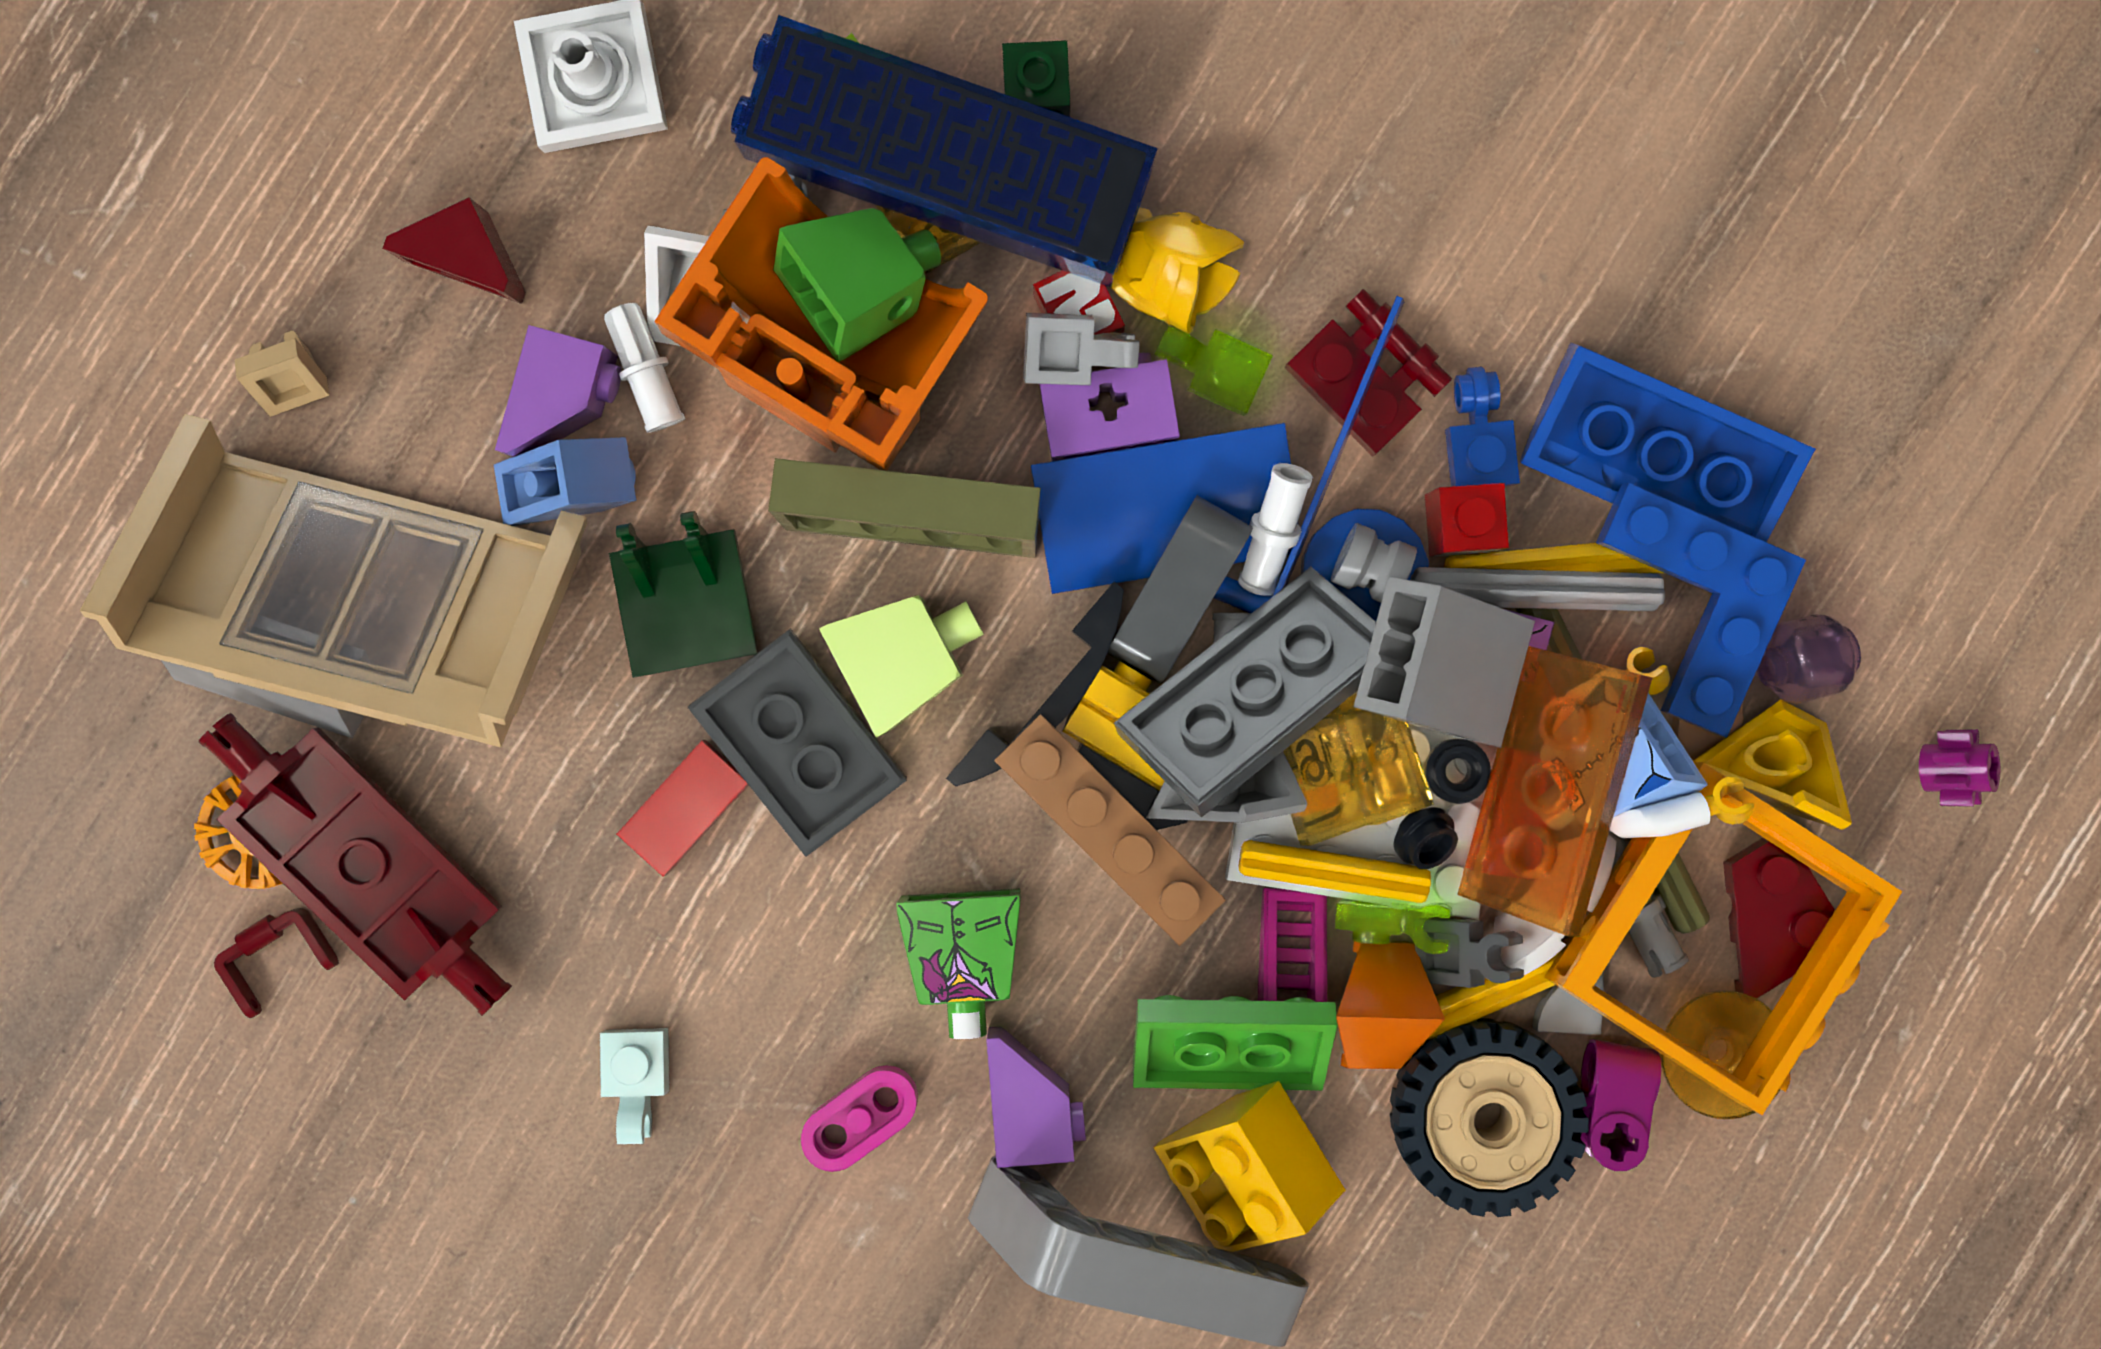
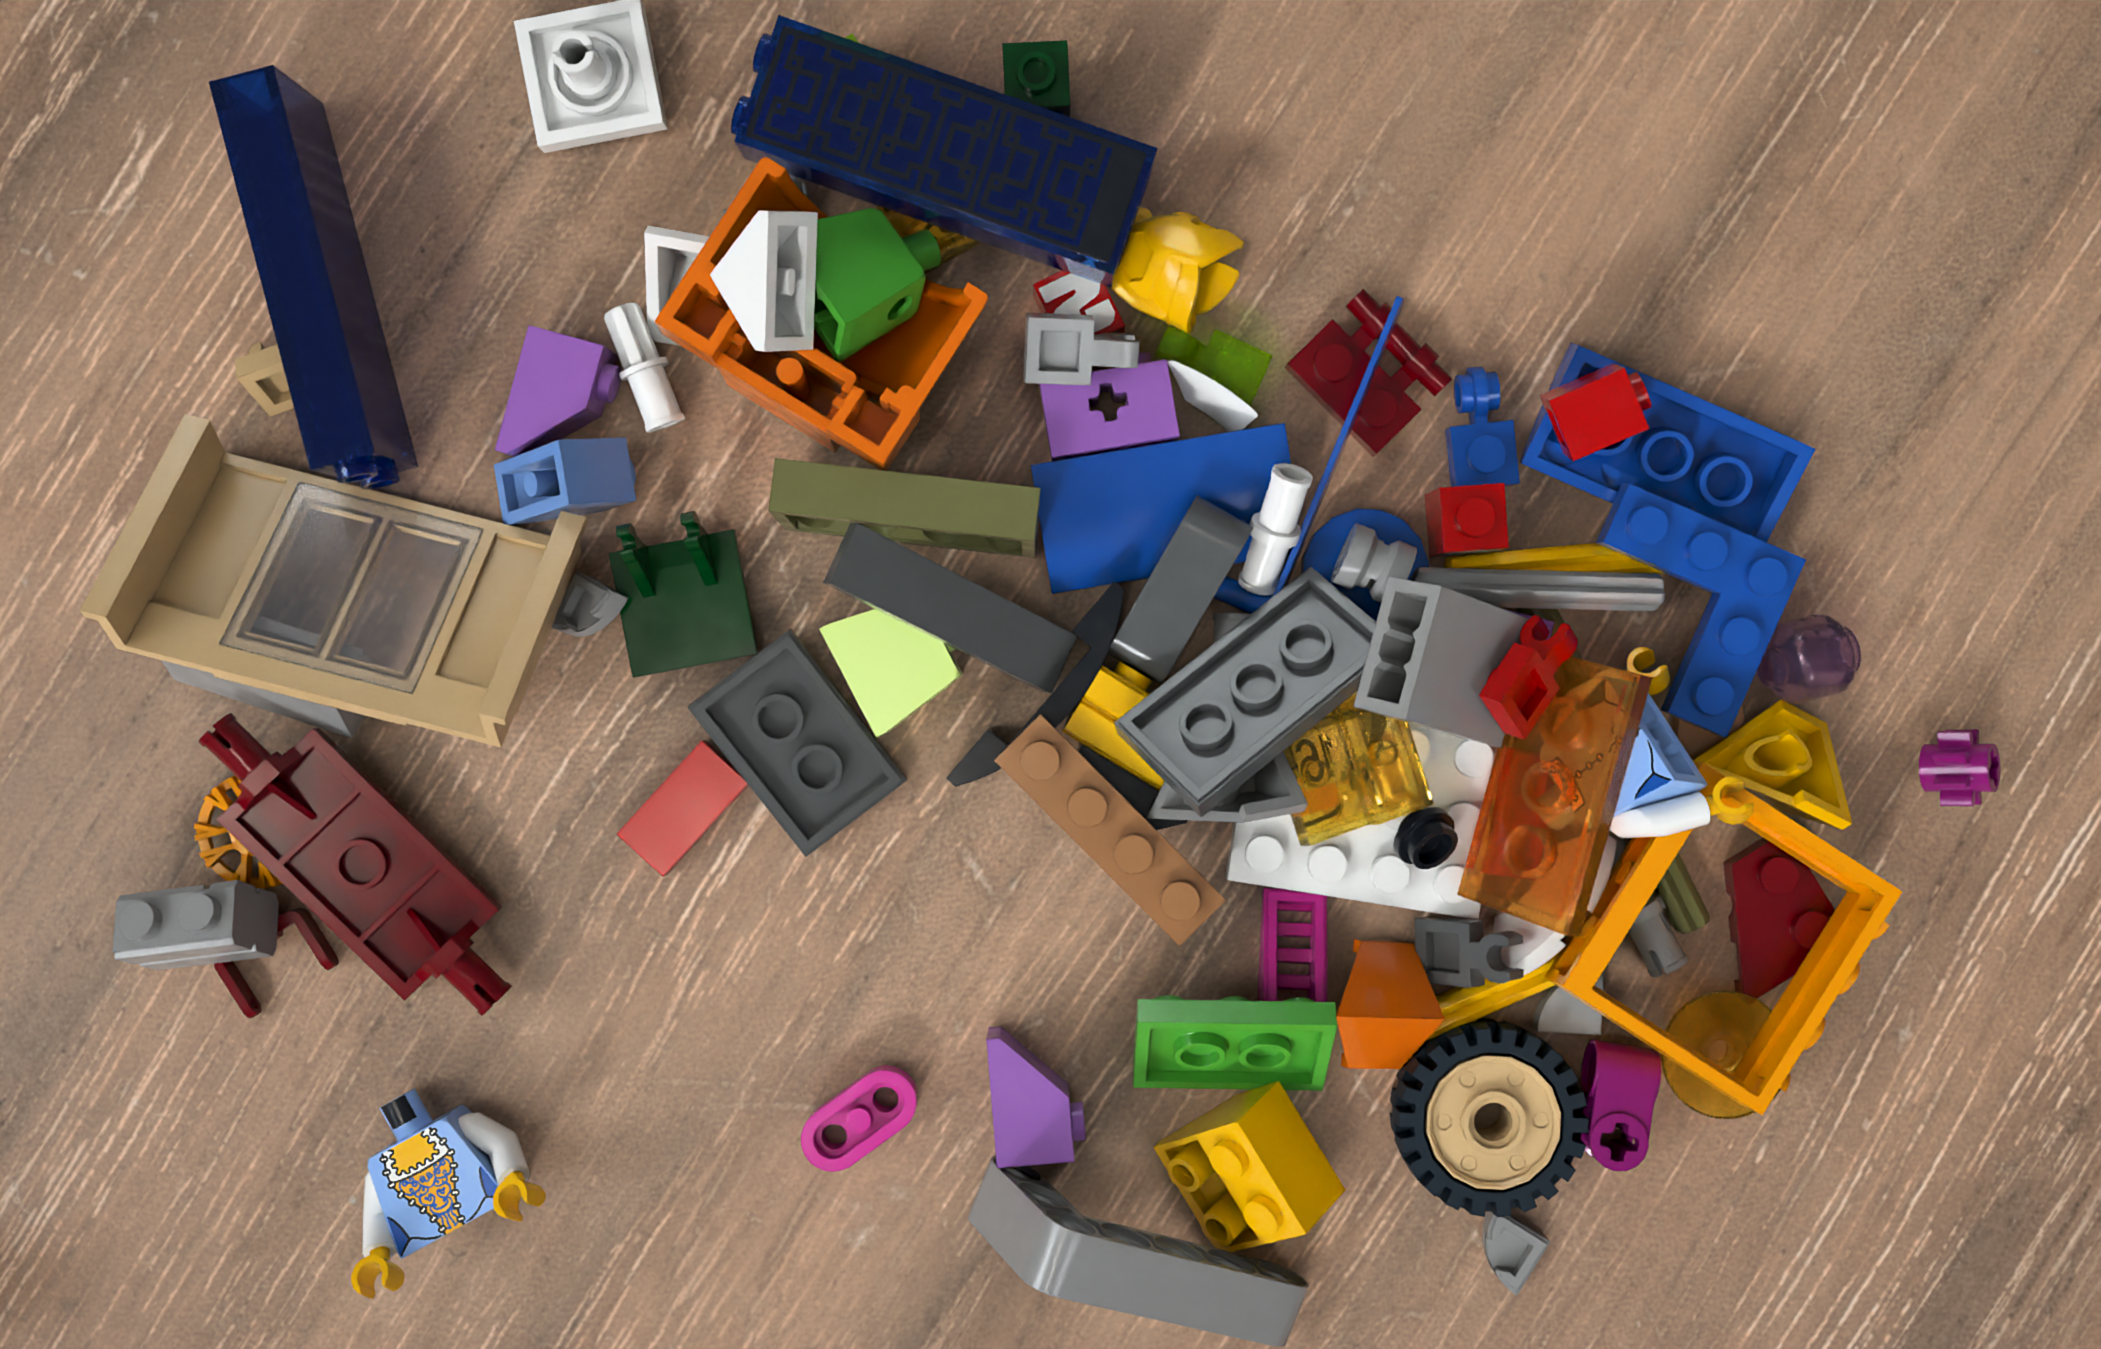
dark red slope [382,197,526,304] -> none
light aqua plate [600,1028,669,1144] -> none
bright green torso [896,888,1021,1039] -> none
yellow axle [1238,840,1431,903] -> none
clear neon green plate [1335,899,1452,954] -> none
black plate [1424,739,1491,804] -> none
none -> light grey brick [112,880,279,971]
none -> clear blue brick [209,65,419,489]
none -> torso [351,1088,546,1299]
none -> light grey tile [551,570,629,637]
none -> white slope [710,210,818,352]
none -> dark grey tile [823,523,1077,694]
none -> white sticker [1168,360,1258,432]
none -> red plate [1479,615,1578,740]
none -> light grey tile [1482,1212,1550,1295]
none -> red brick [1539,363,1652,461]

